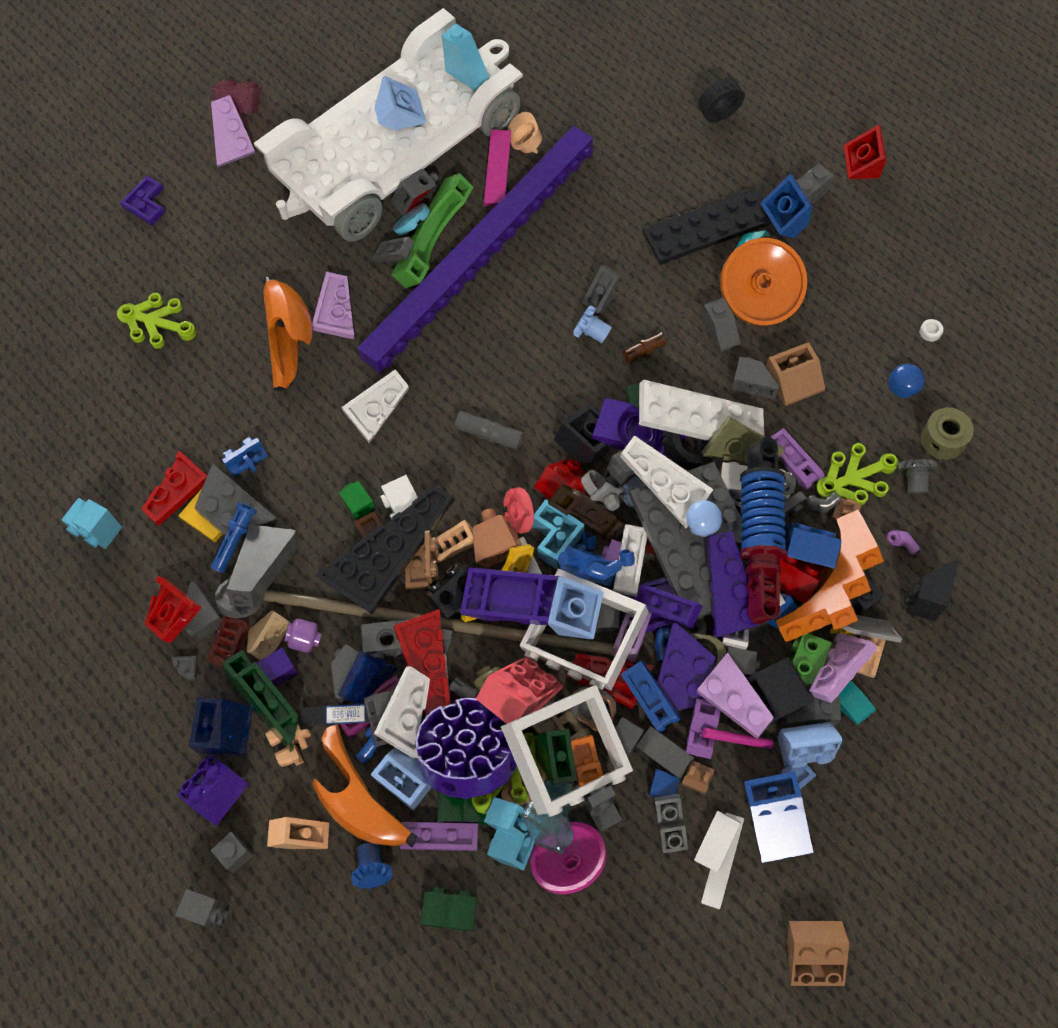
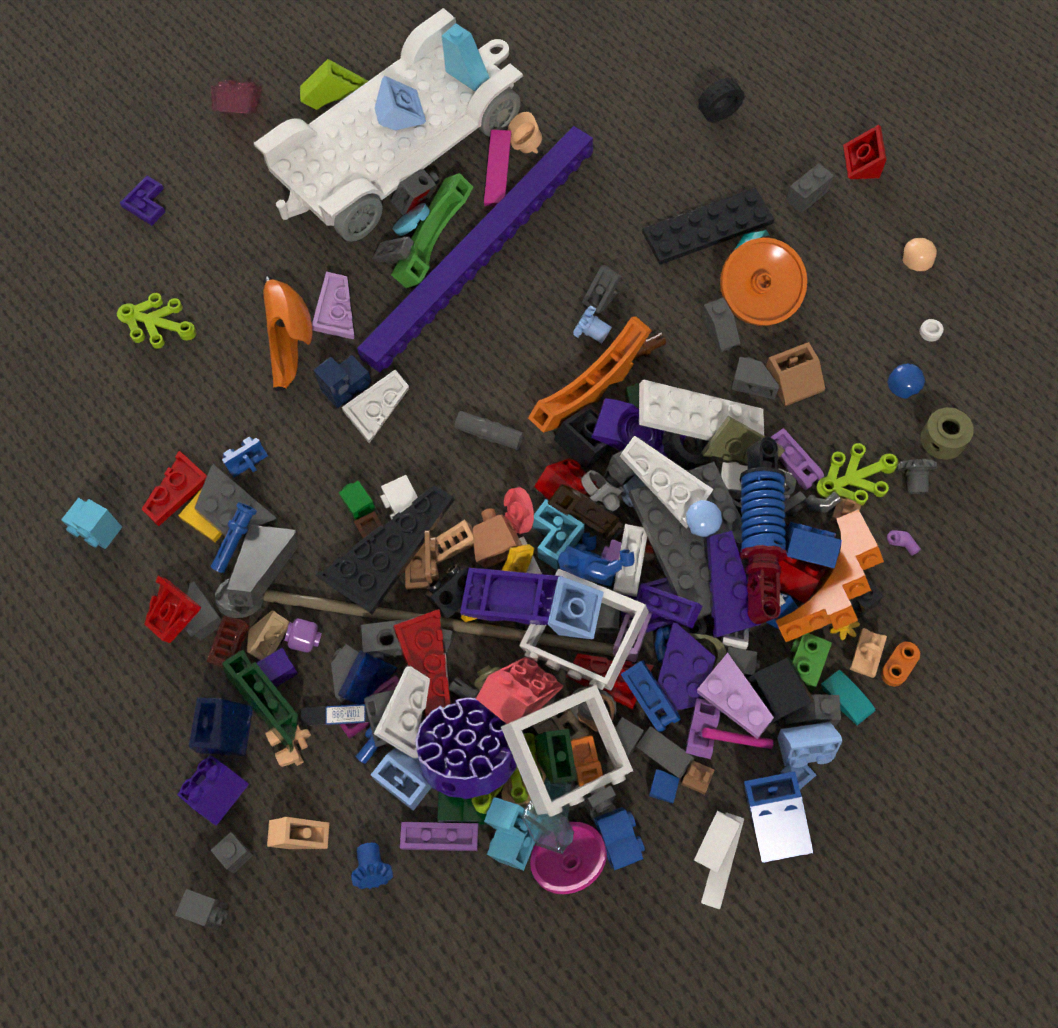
dark grey tile [172,656,198,681] -> none
lavender wing [211,95,255,167] -> none
orange piece [313,724,418,848] -> none
dark green brick [420,887,477,932] -> none
dark grey slope [654,794,688,853] -> none
blue slope [760,174,813,238] -> none
medium nougat slope [787,921,849,986] -> none
lavender wing [809,633,877,703] -> none
light grey window [841,615,902,643] -> none
black slope [904,561,958,621] -> none
none -> lime arch [300,59,368,110]
none -> dark blue brick [313,355,371,408]
none -> orange arch [528,316,652,433]
none -> blue brick [594,807,645,870]
none -> orange plate [881,642,920,687]
none -> light nougat hair [903,238,937,271]

